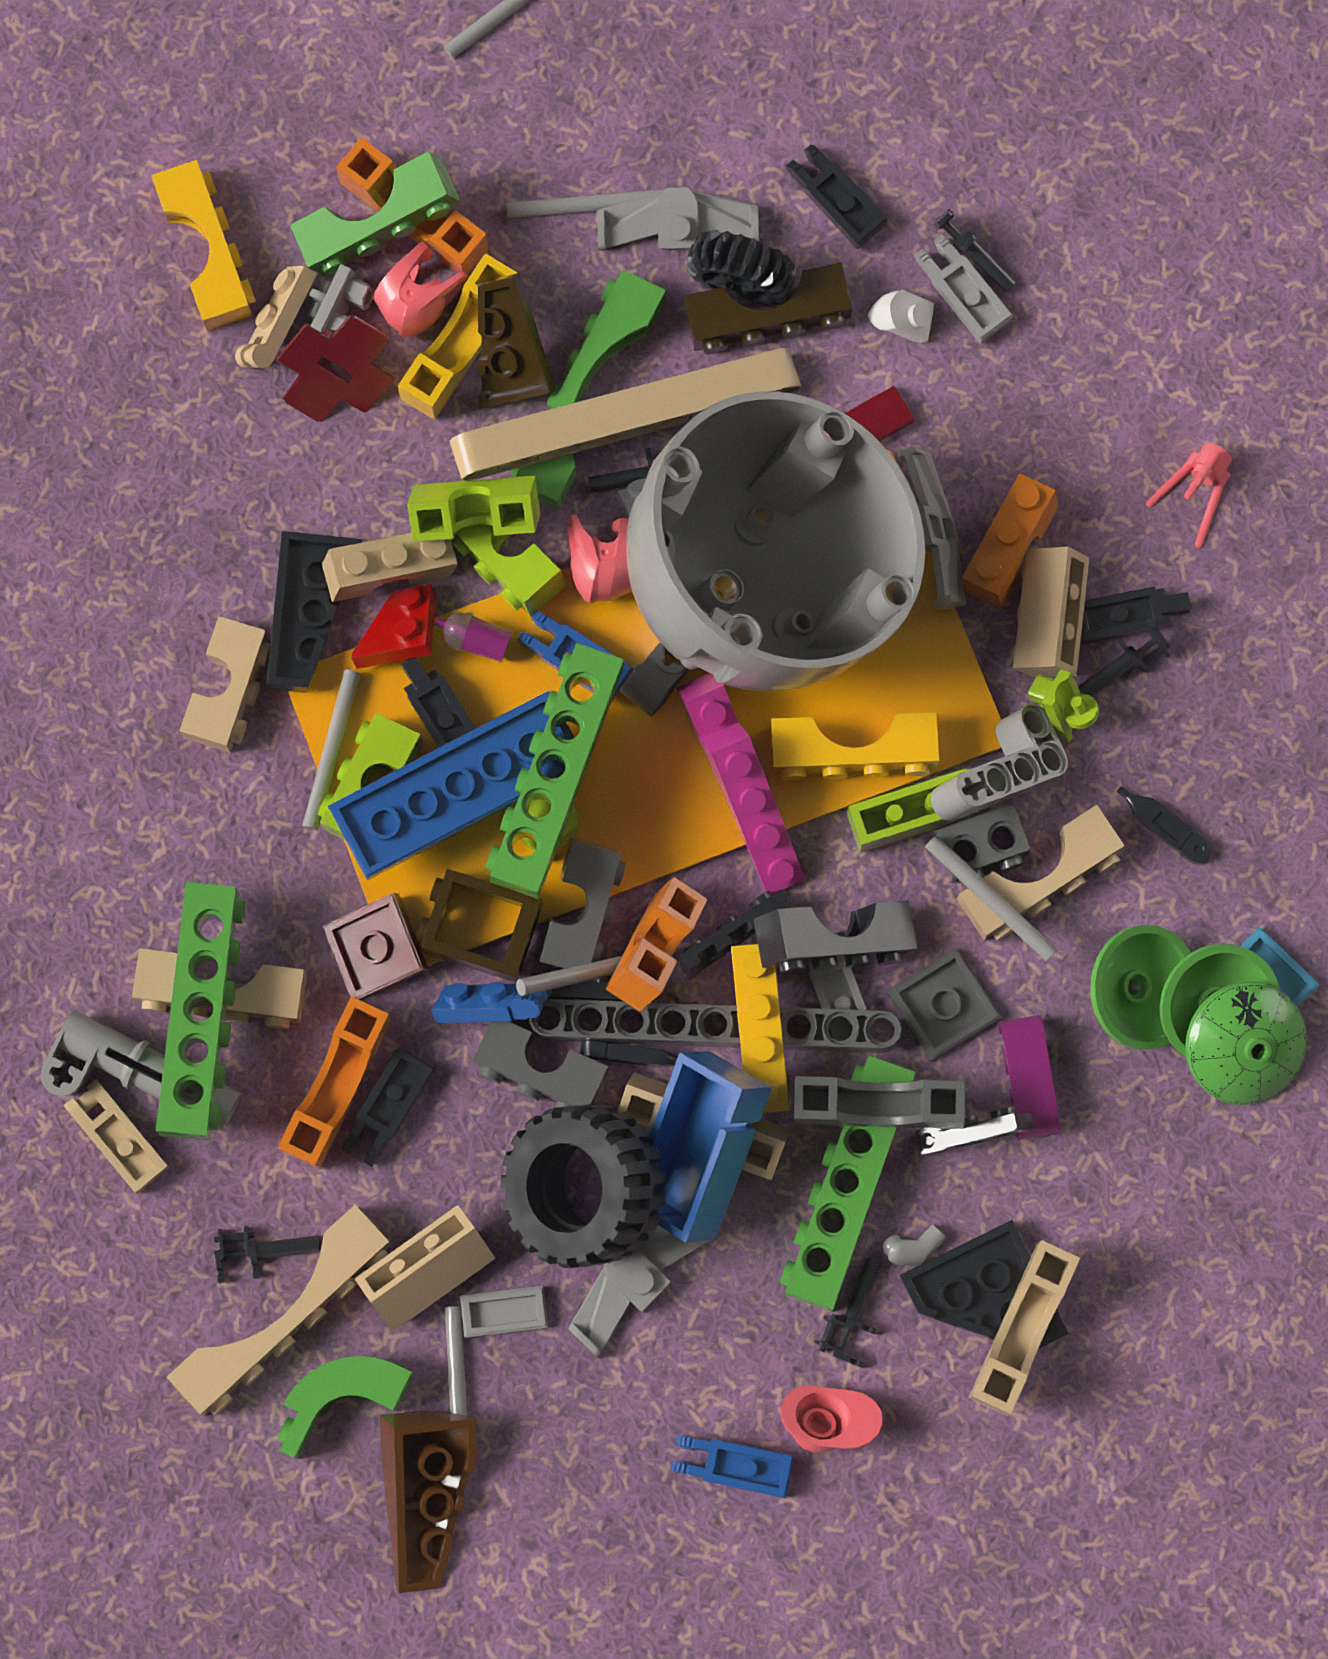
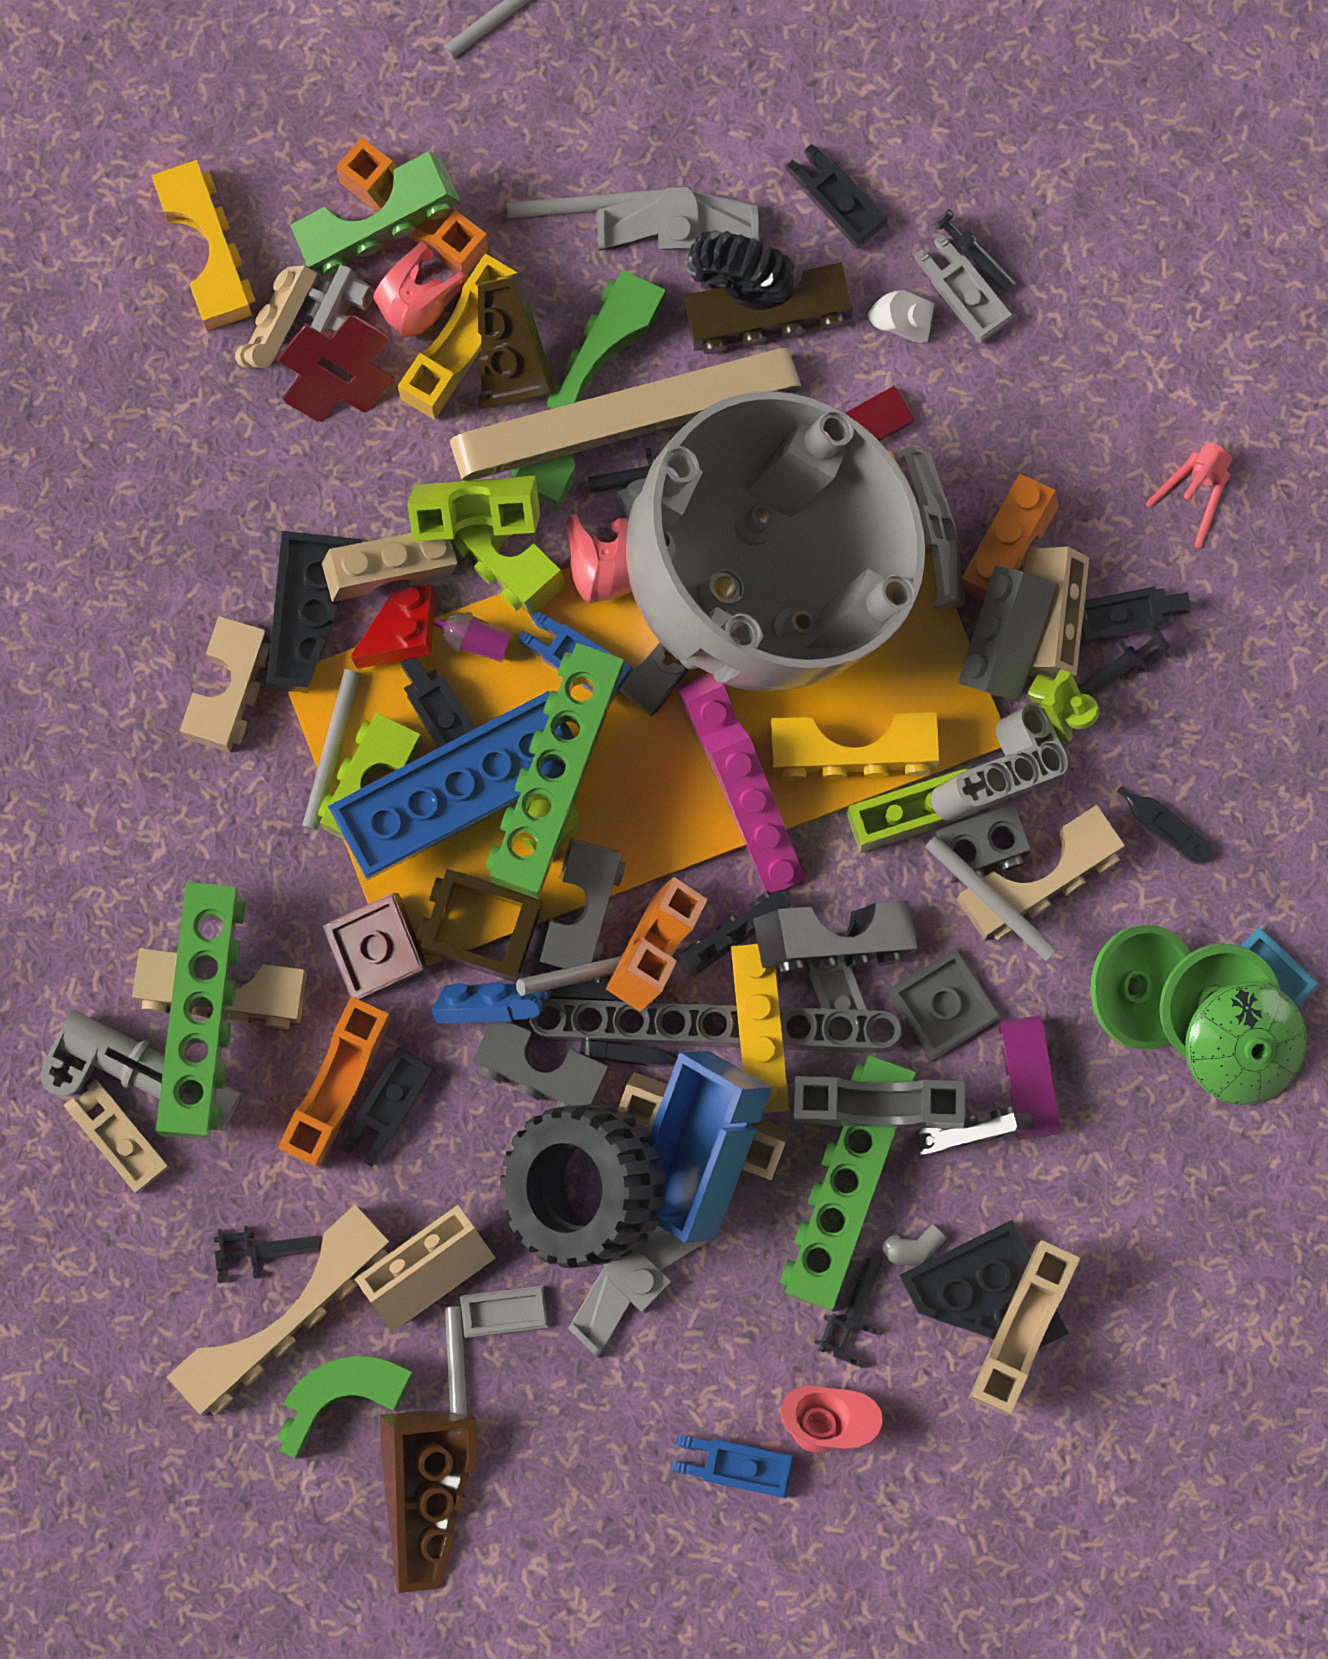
none -> dark grey brick [958,565,1057,702]

